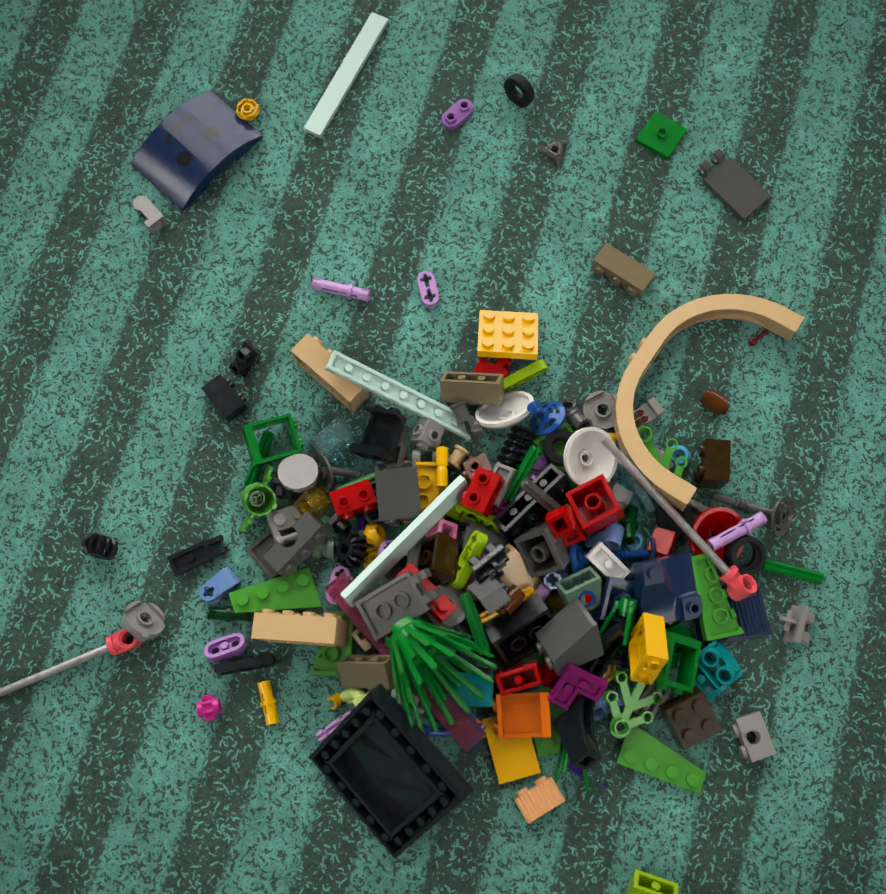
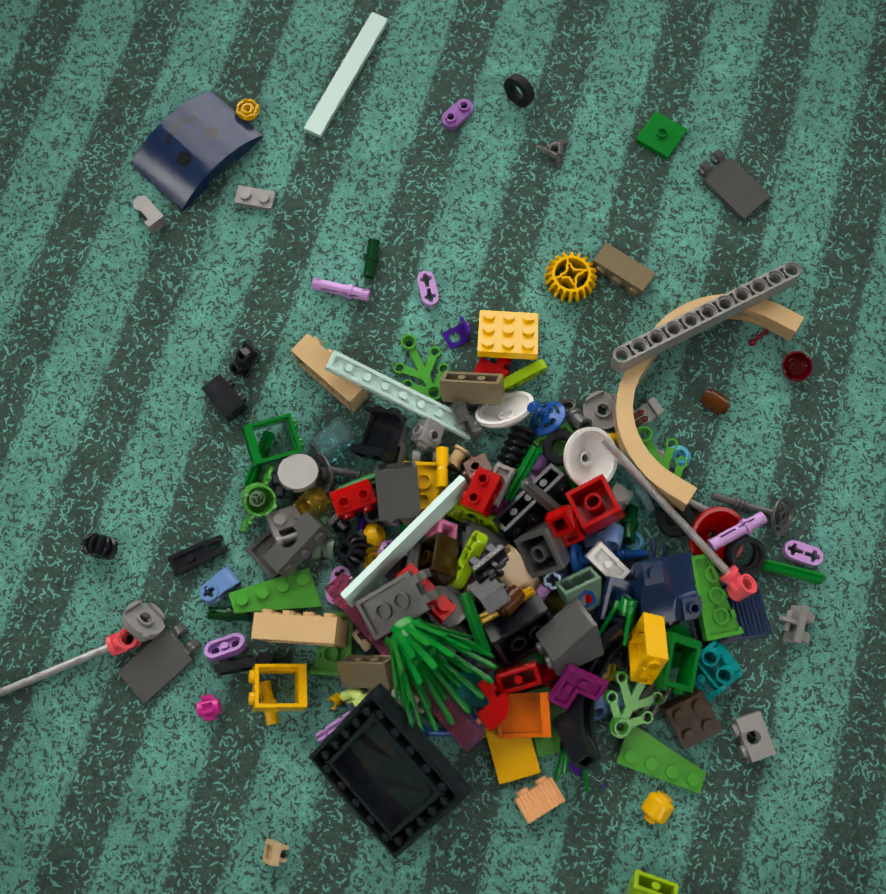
brick [647,526,678,558] -> none
dark brown brick [693,438,731,489] -> none
none -> dark grey tile [118,623,202,704]
none -> light grey plate [234,185,276,212]
none -> yellow window [248,664,307,712]
none -> tan tile [262,839,290,866]
none -> dark green pin [362,238,380,279]
none -> bright green plant [393,334,449,402]
none -> dark purple bracket [442,316,472,350]
none -> red brick [476,680,511,732]
none -> yellow gear [544,251,597,303]
none -> light grey beam [610,262,801,372]
none -> yellow head [641,790,674,825]
none -> dark red hair [781,351,813,382]
none -> lavender beam [782,540,823,567]

